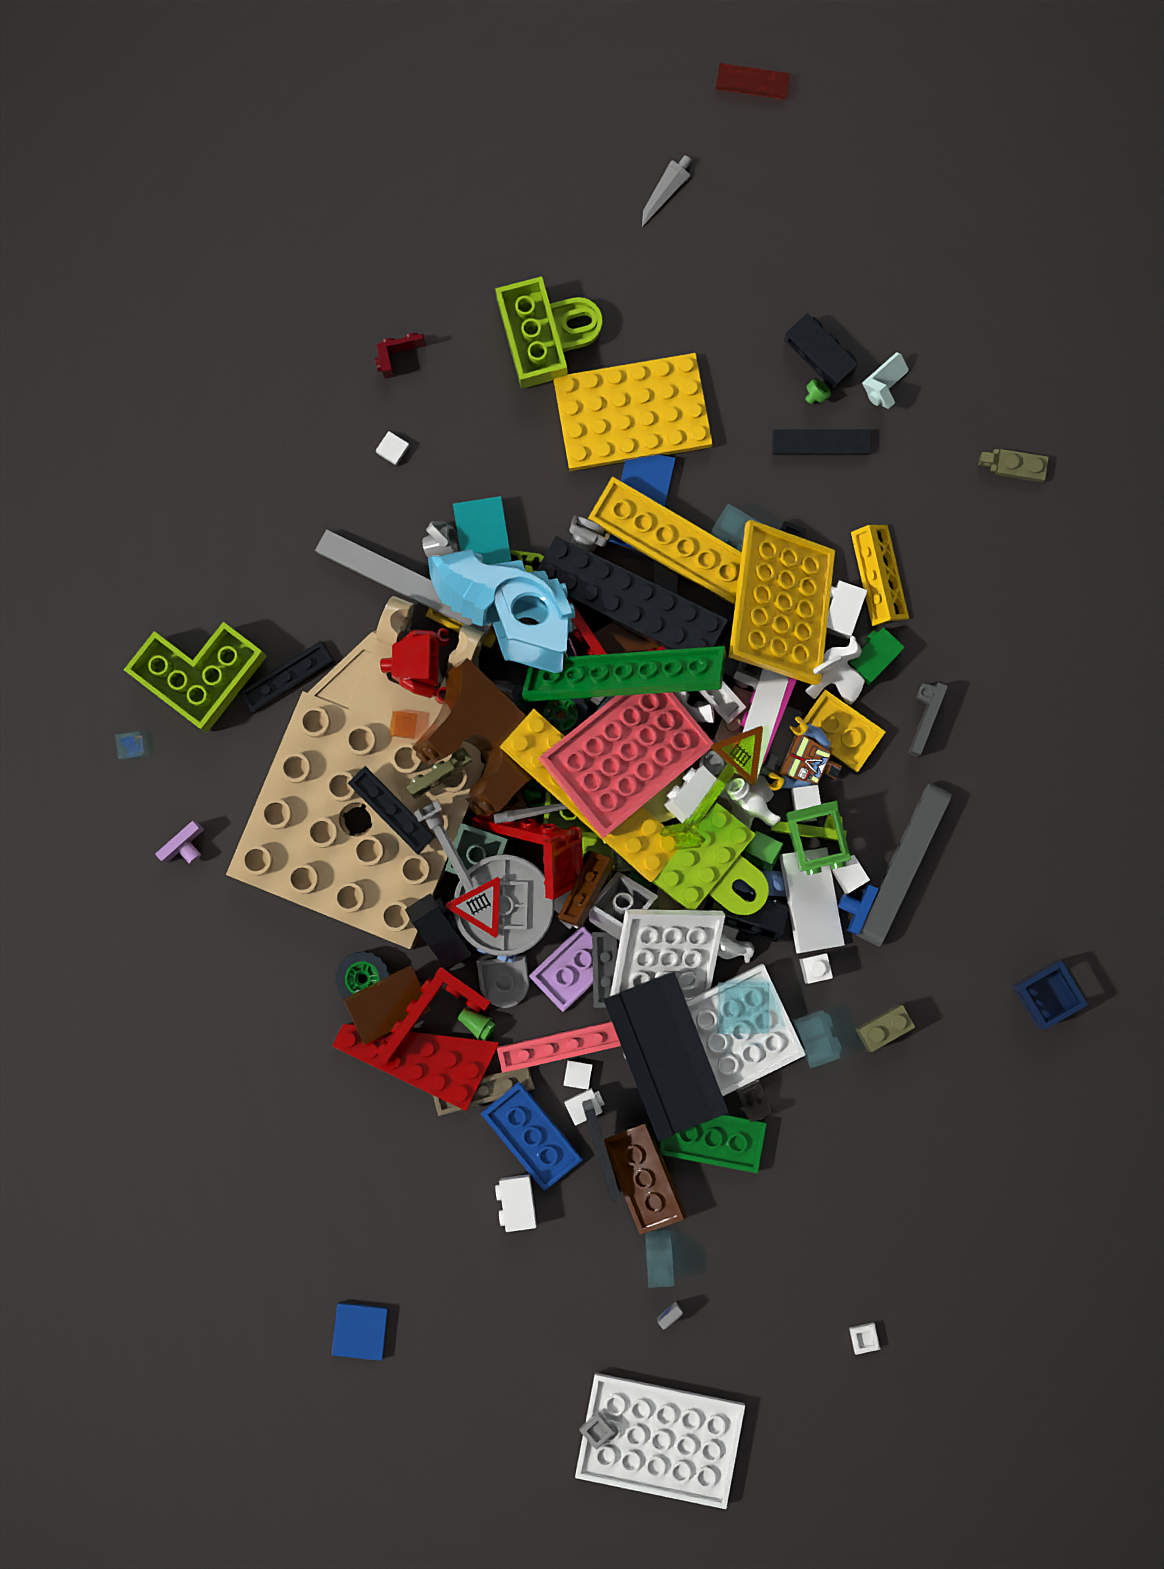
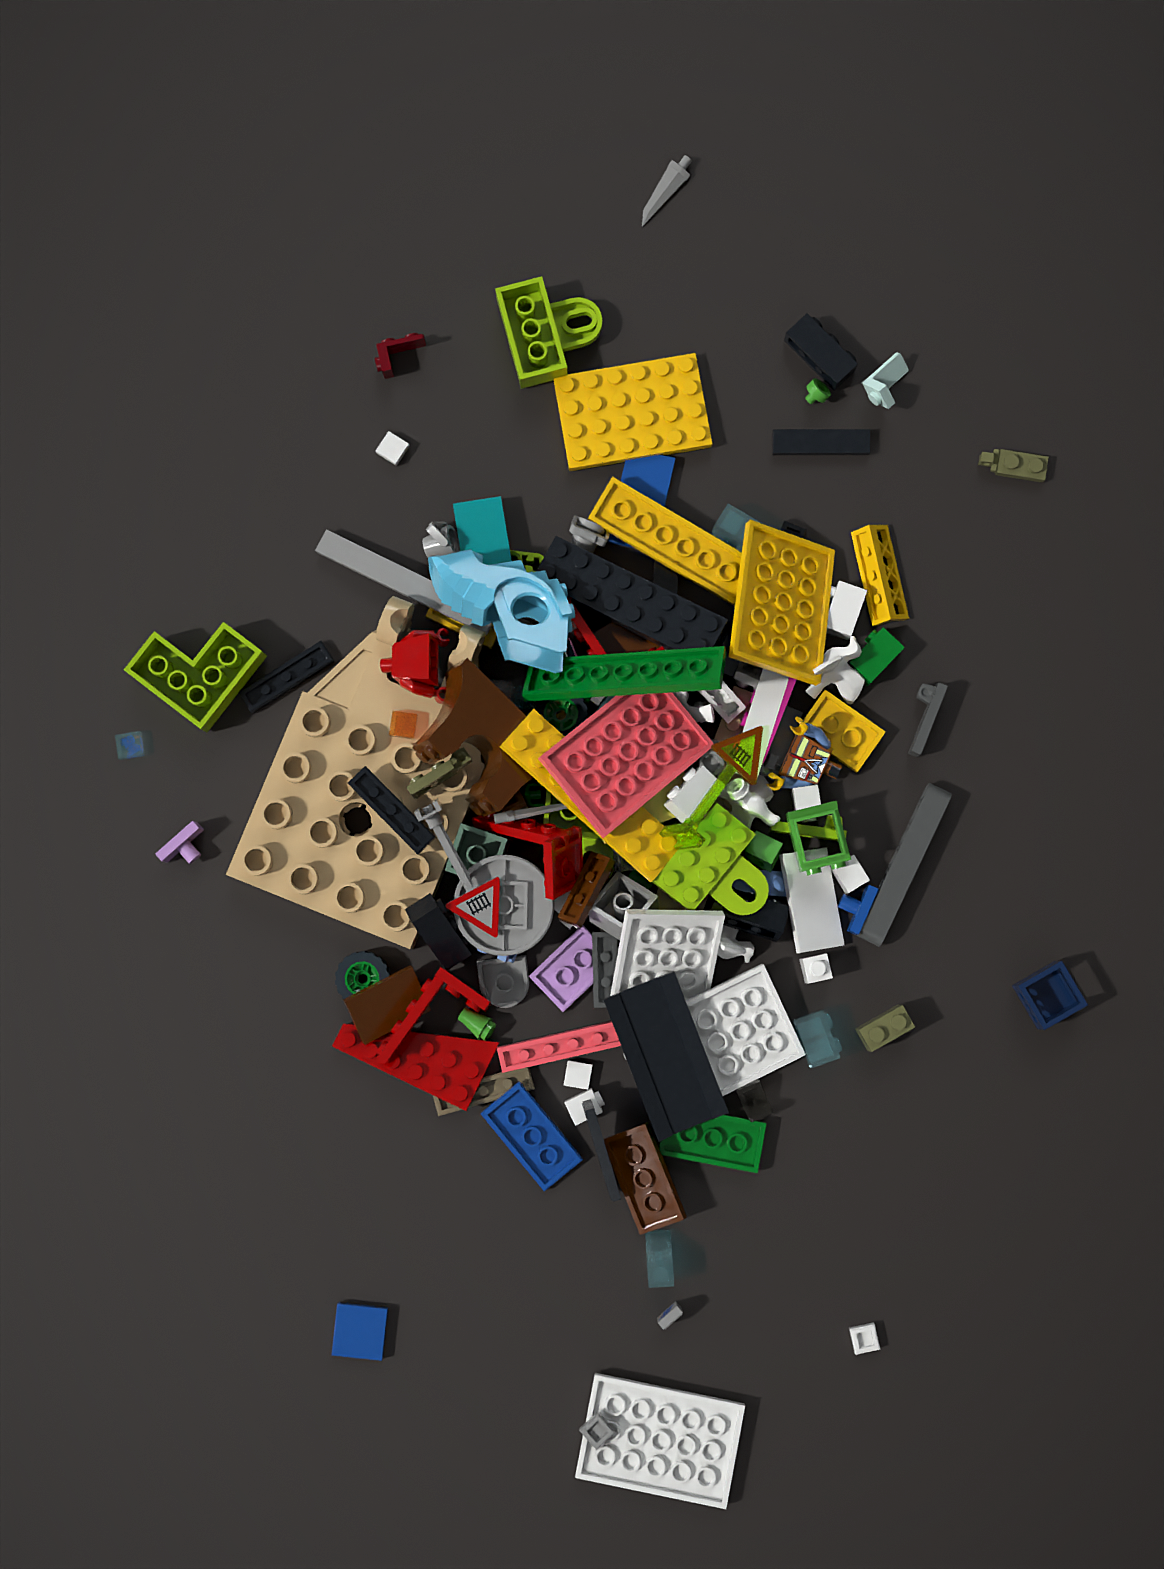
white brick [495,1174,537,1232] -> none
clear red tile [716,63,790,99] -> none
clear light blue tile [717,982,769,1034] -> none

